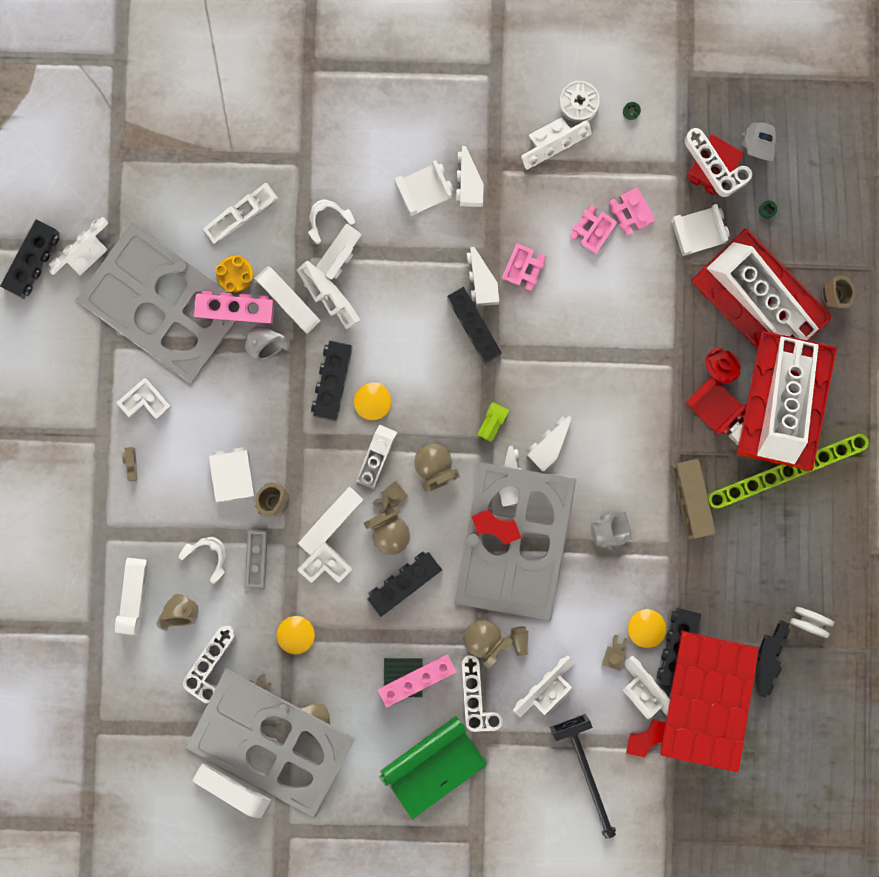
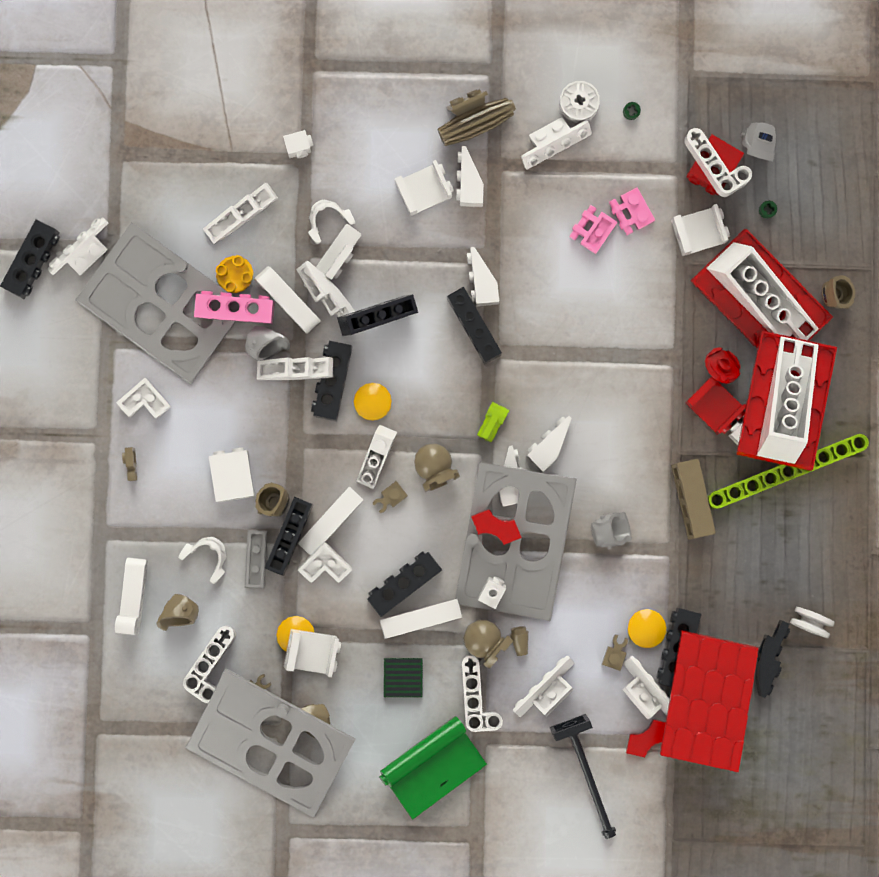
white beam [192,763,271,818] -> none
dark tan tile [363,506,410,555] -> none
bright pink brick [378,654,456,708] -> none
bright pink plate [502,243,546,291] -> none
none -> white slope [257,357,333,380]
none -> black brick [265,496,314,576]
none -> white brick [283,130,313,158]
none -> white panel [284,629,341,677]
none -> black brick [337,294,419,336]
none -> white slope [380,599,462,639]
none -> dark tan plate [437,89,516,146]
none -> white brick [478,576,506,609]

